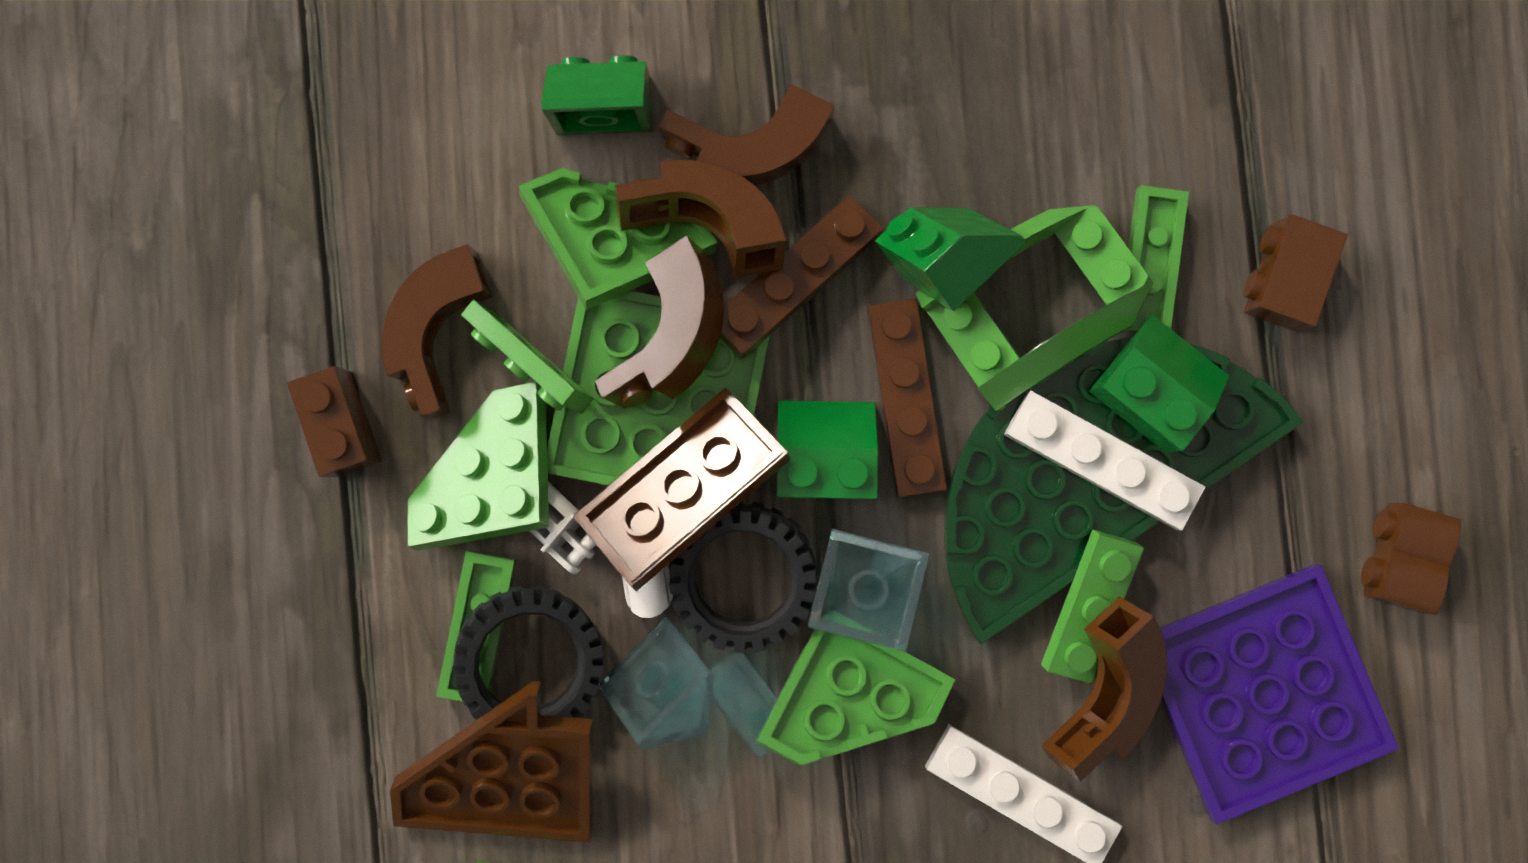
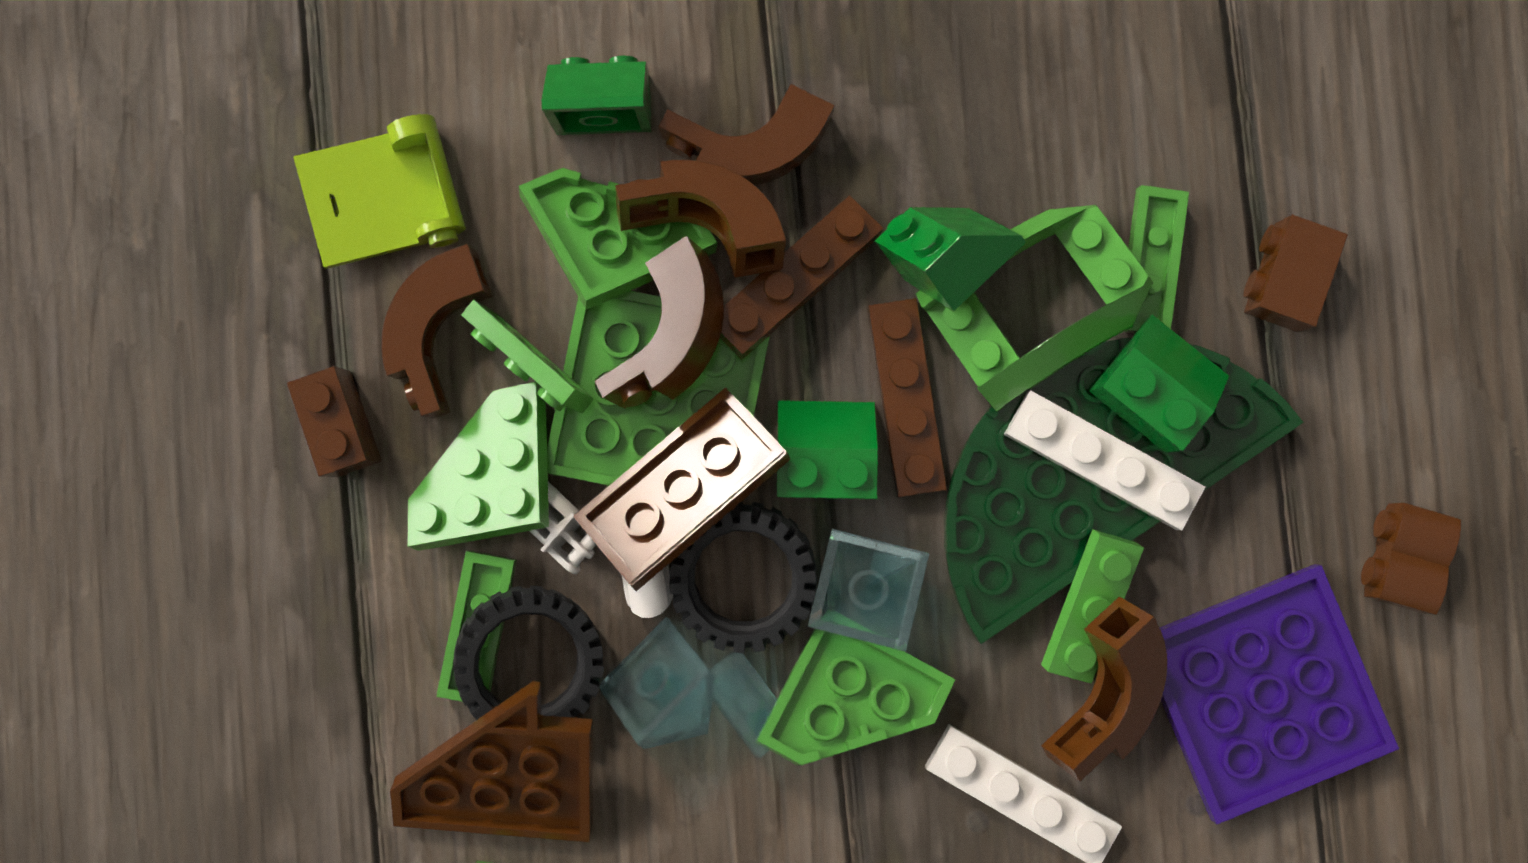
none -> lime door [293,114,466,269]

